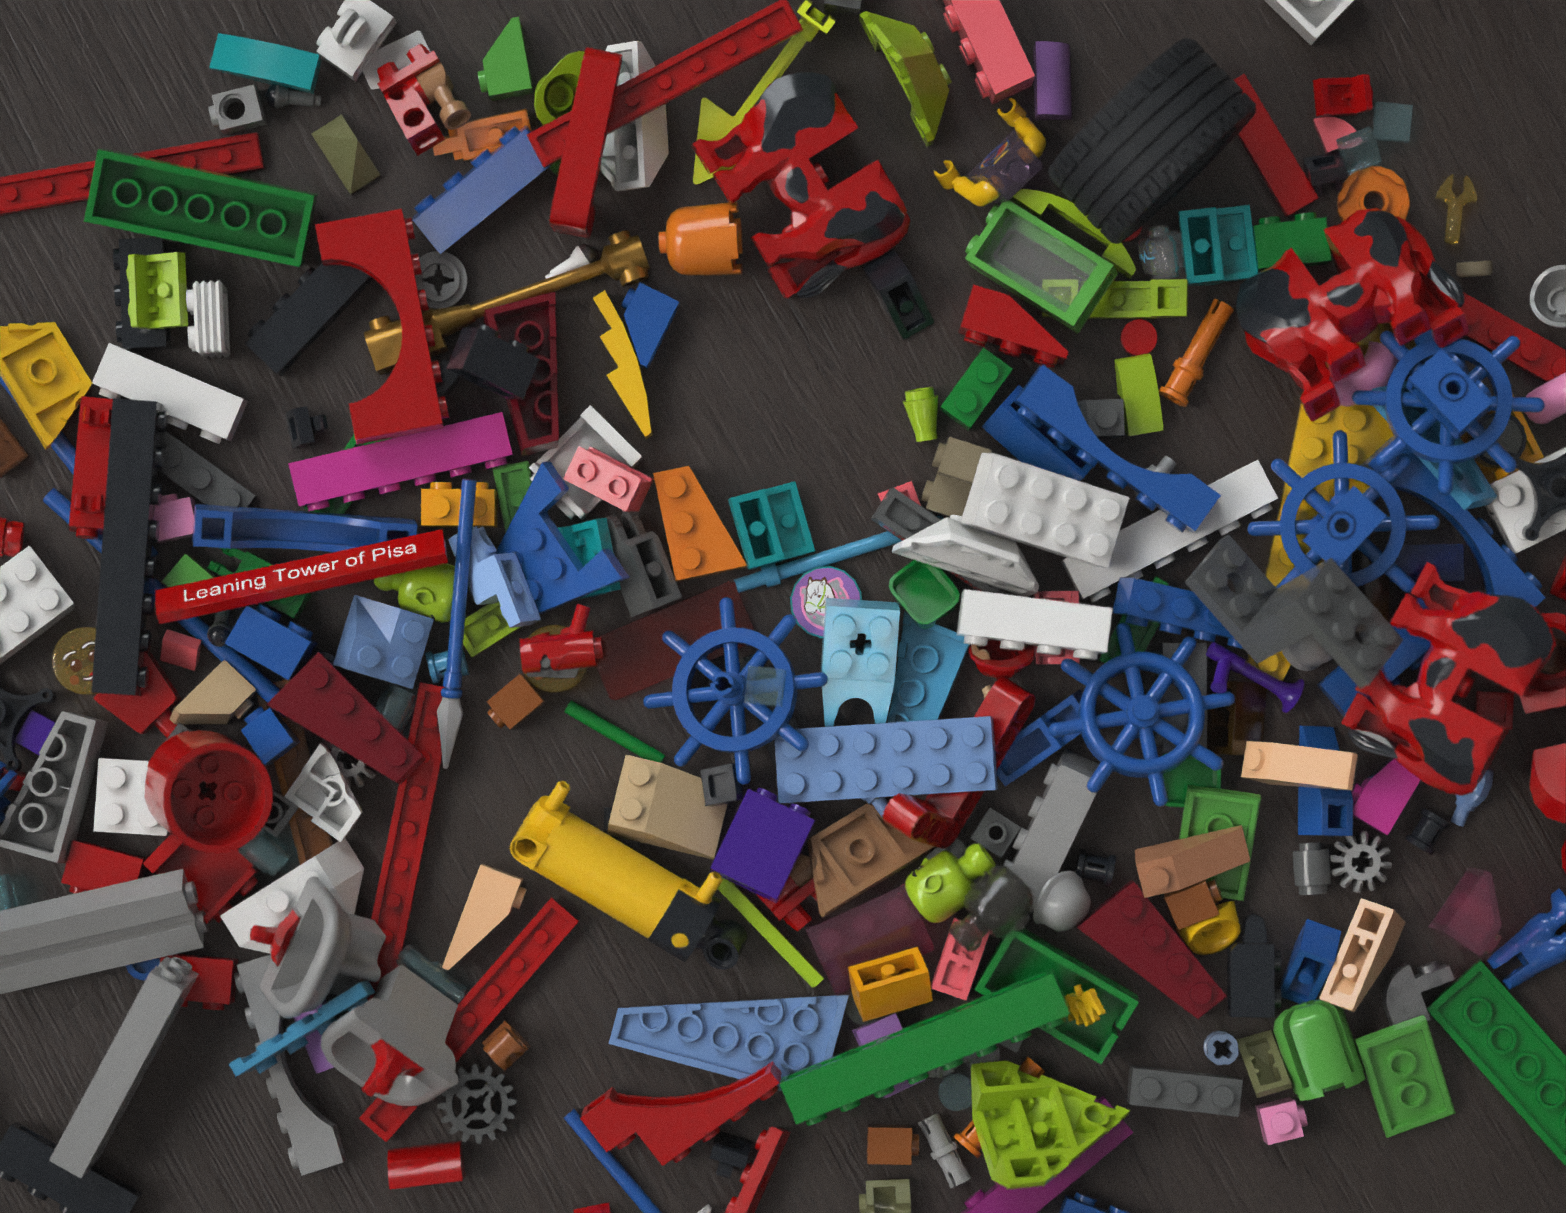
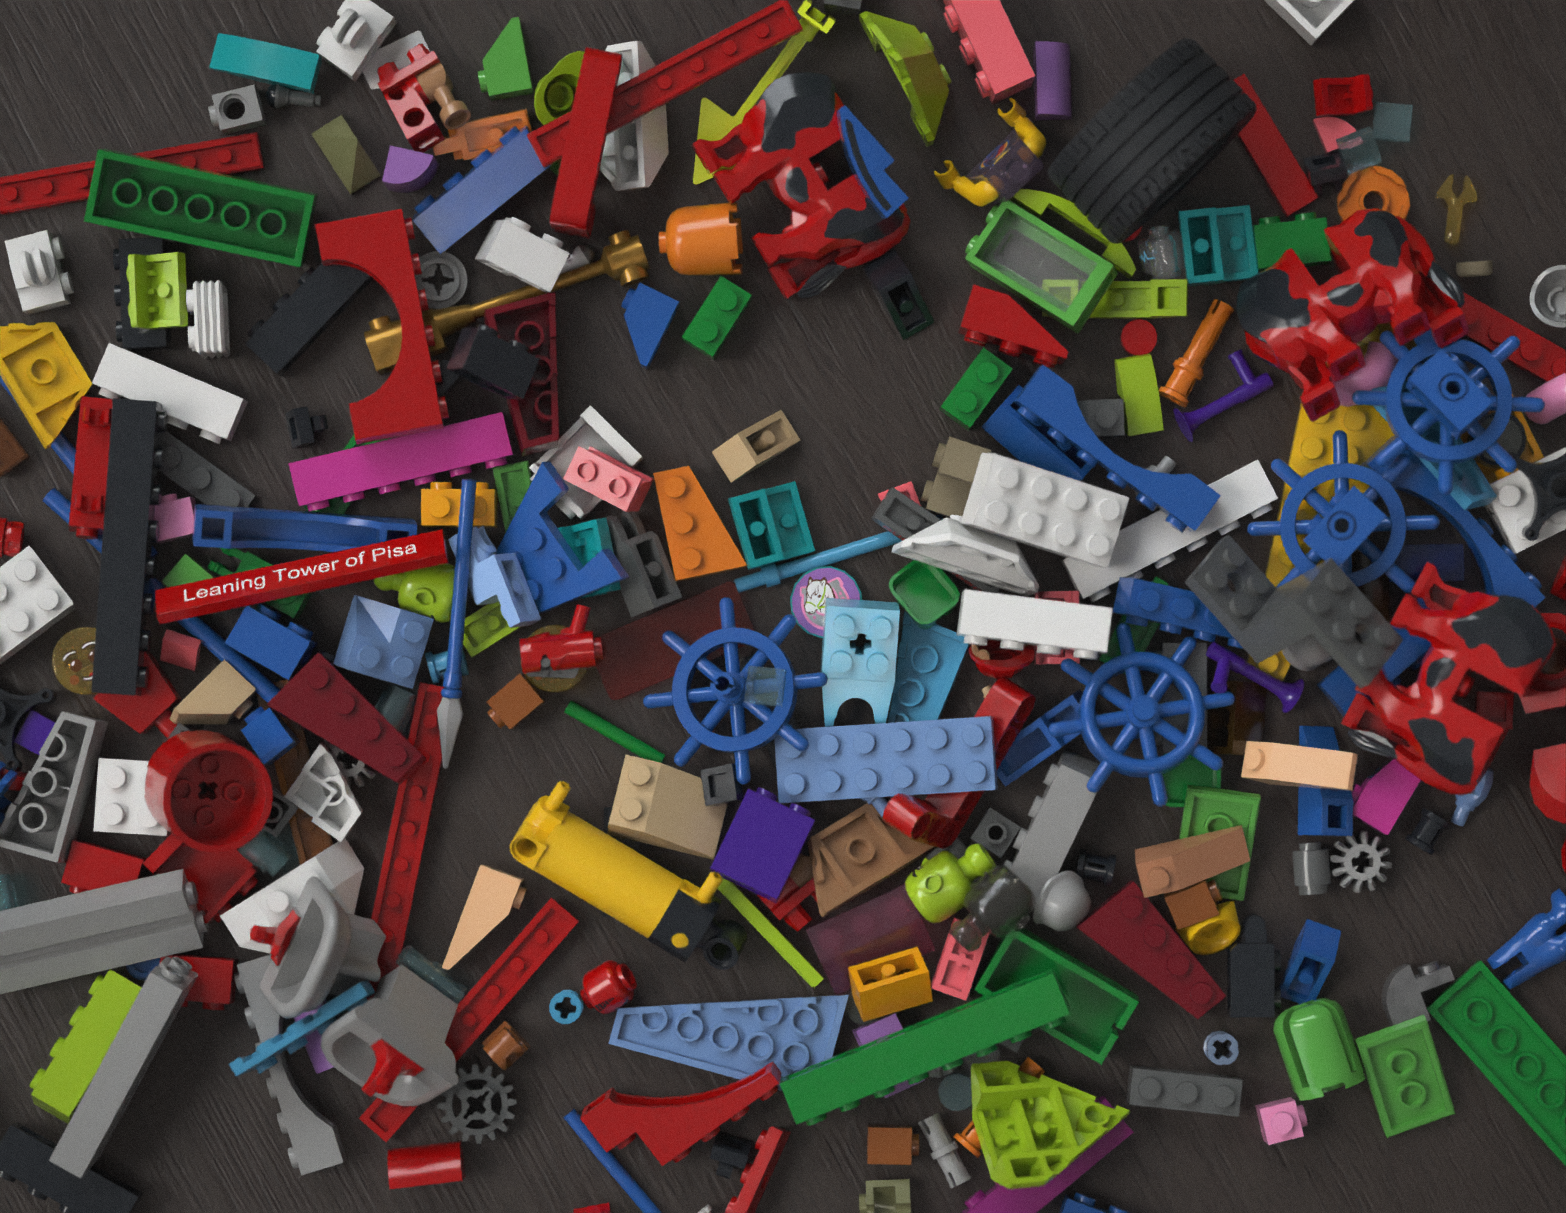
piece [207,609,232,647] -> none
yellow slope [593,290,652,439] -> none
lime cone [902,387,938,442] -> none
yellow piece [1065,984,1106,1026] -> none
olive slope [1236,1030,1292,1098] -> none
light nougat slope [1319,898,1406,1012] -> none
clear pink slope [1428,867,1502,957] -> none
none -> white brick [5,230,74,315]
none -> lime wedge [29,969,141,1124]
none -> medium lavender brick [382,146,439,193]
none -> white brick [475,217,570,293]
none -> dark azure bush [549,989,583,1024]
none -> red head [580,960,637,1014]
none -> green brick [682,276,752,360]
none -> tan slope [712,410,800,483]
none -> blue slope [836,105,908,219]
none -> dark purple piece [1173,349,1274,442]

